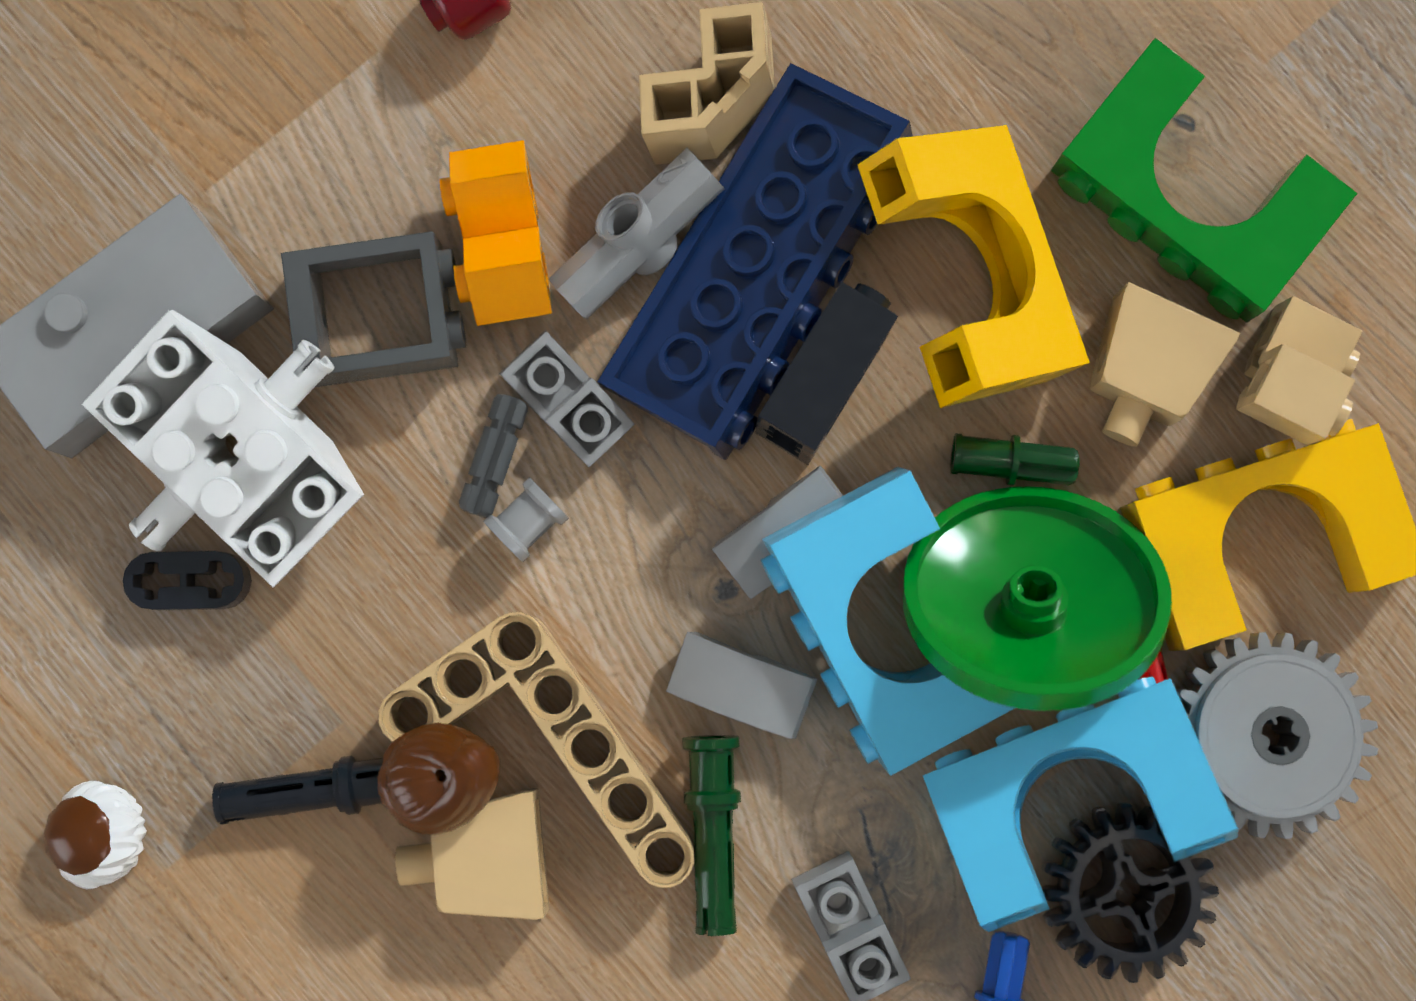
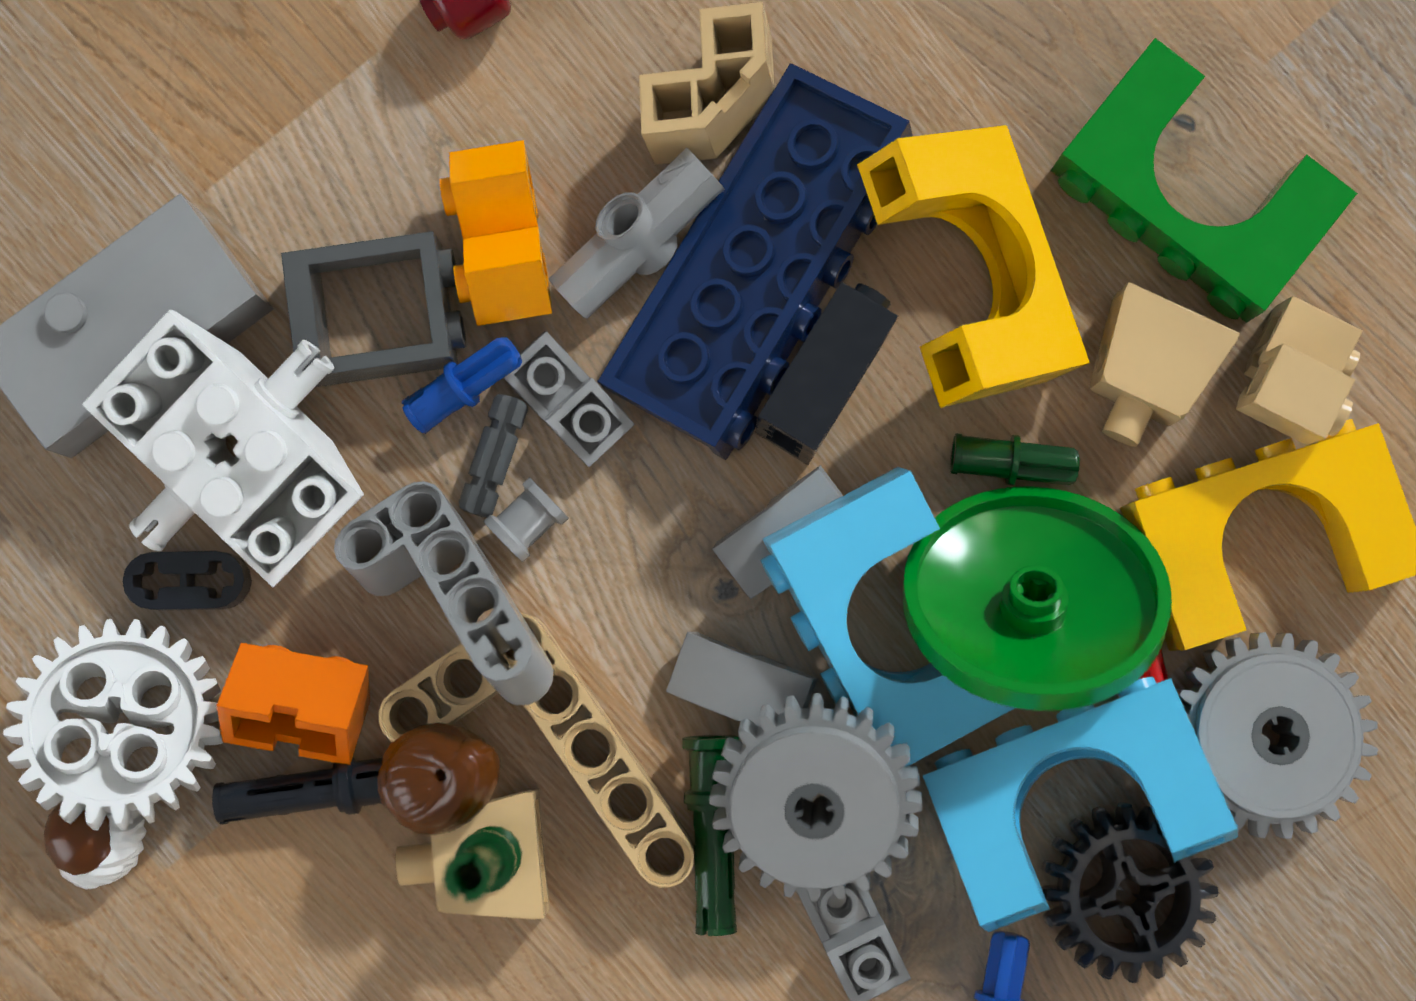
none -> white gear [3,619,223,830]
none -> orange brick [216,643,370,765]
none -> light grey beam [334,481,553,706]
none -> blue axle [402,337,522,434]
none -> dark green pin [444,826,522,902]
none -> light grey gear [709,693,922,902]

